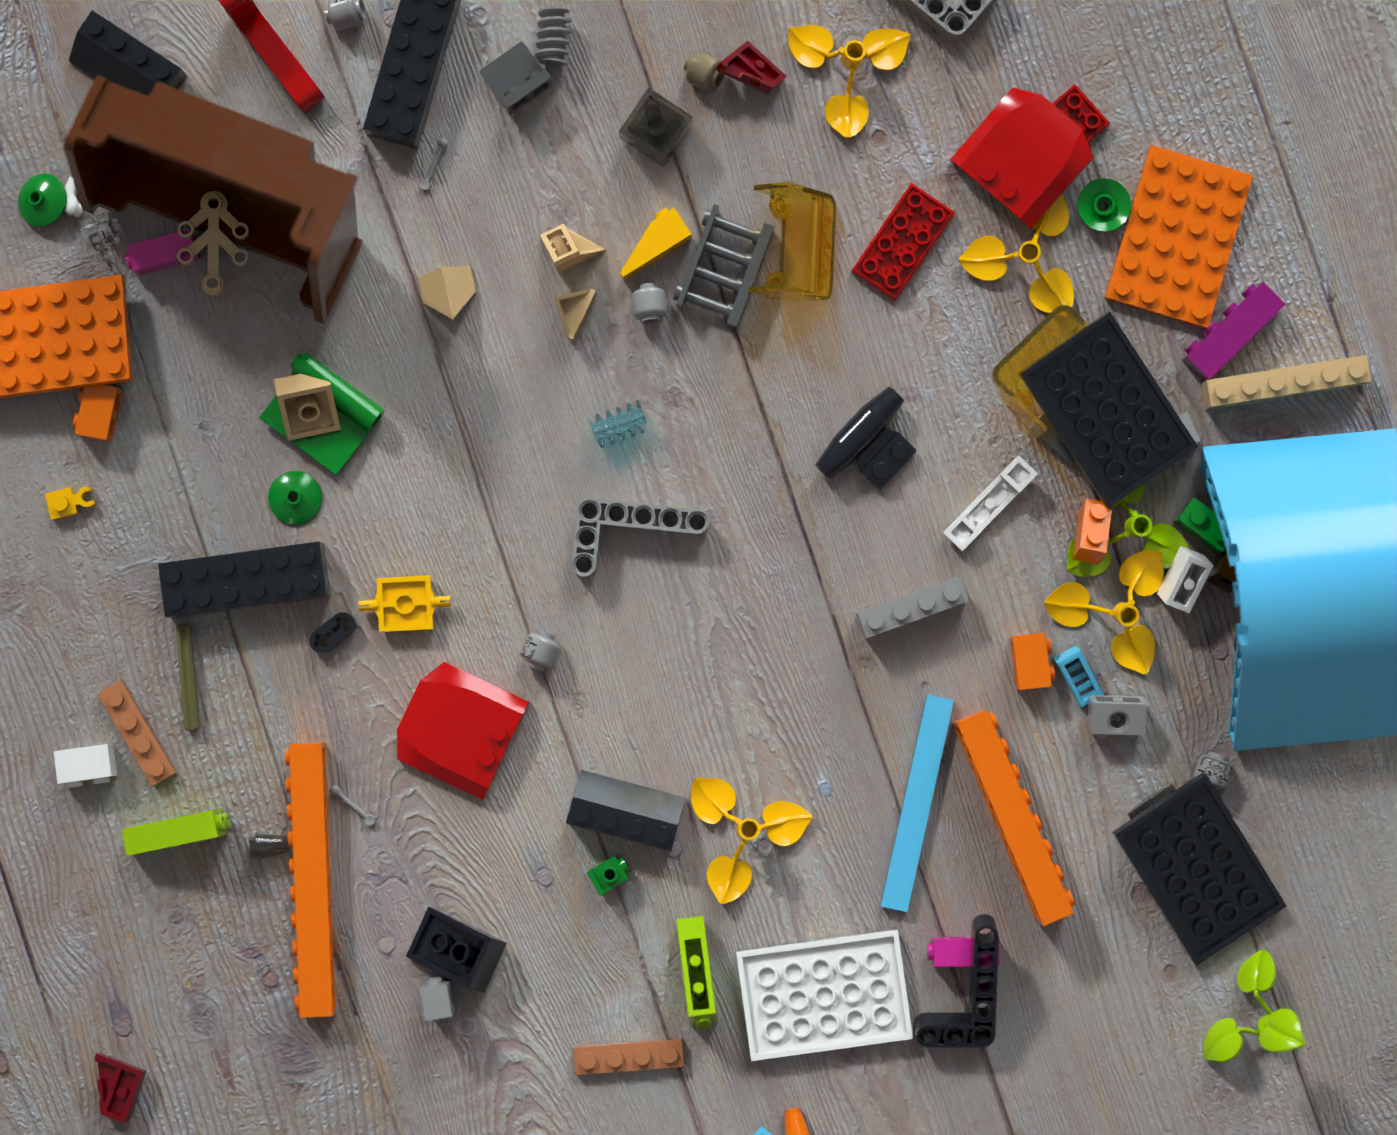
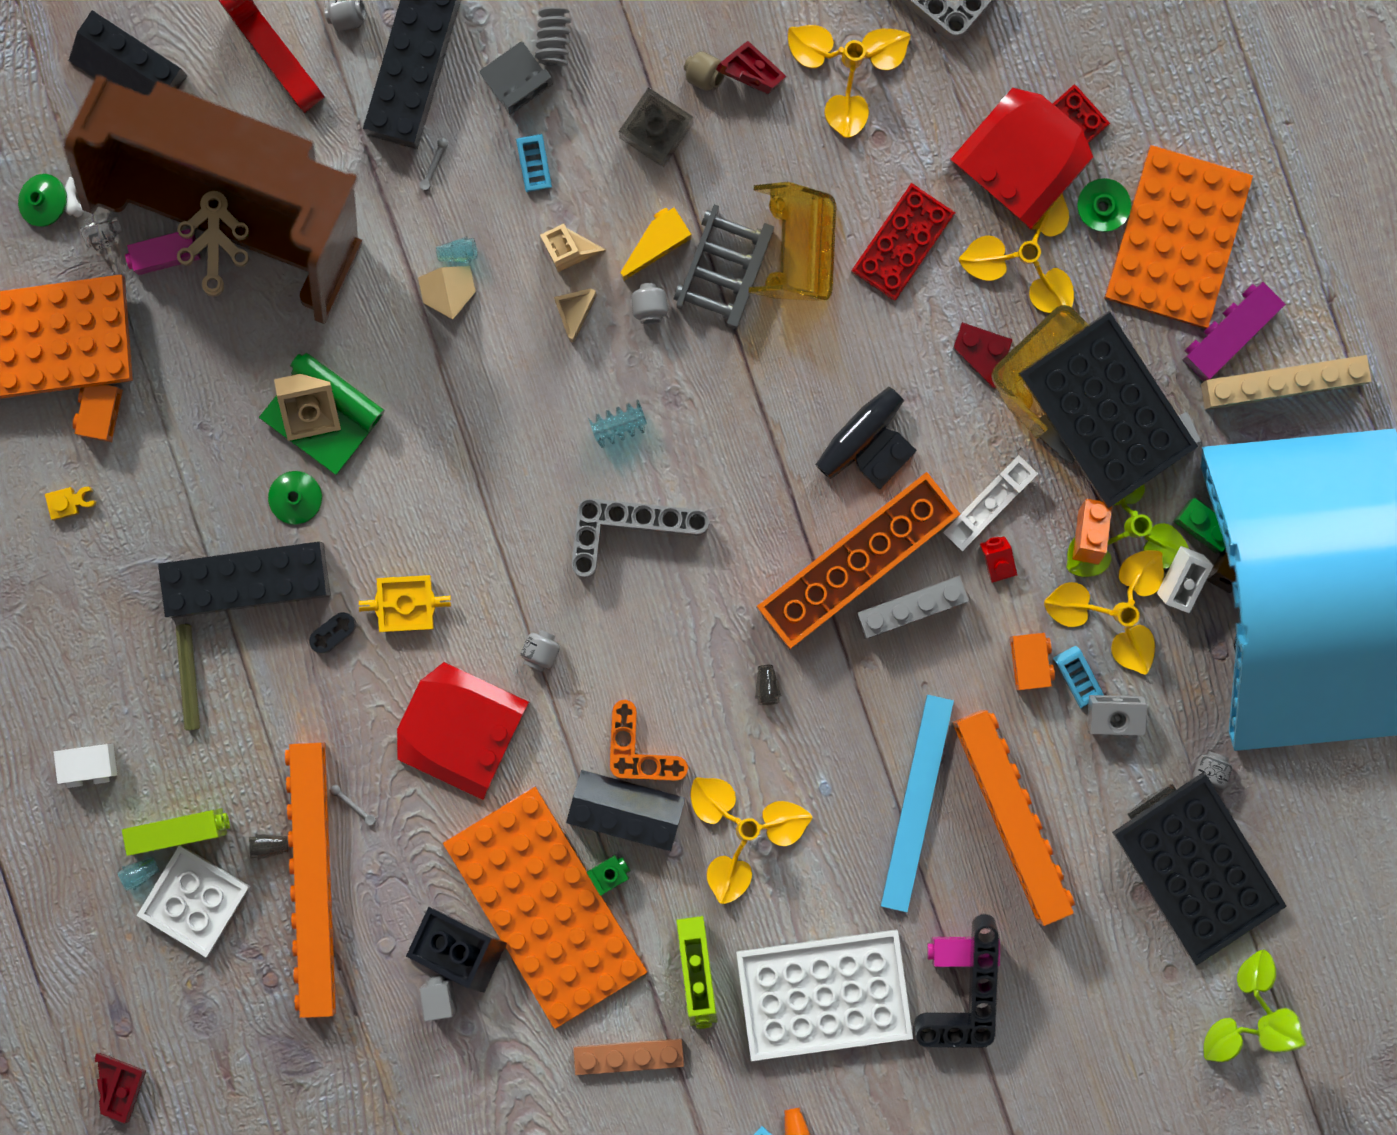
nougat plate [98,680,177,787] -> none
none -> clear light blue cone [117,857,160,891]
none -> white plate [137,845,250,957]
none -> clear light blue cone [436,236,478,263]
none -> orange plate [443,786,648,1029]
none -> medium azure slope [516,134,552,192]
none -> orange beam [610,700,688,781]
none -> clear smoke cone [755,665,782,705]
none -> orange brick [756,472,960,650]
none -> dark red wing [952,322,1013,389]
none -> red bracket [980,537,1017,583]

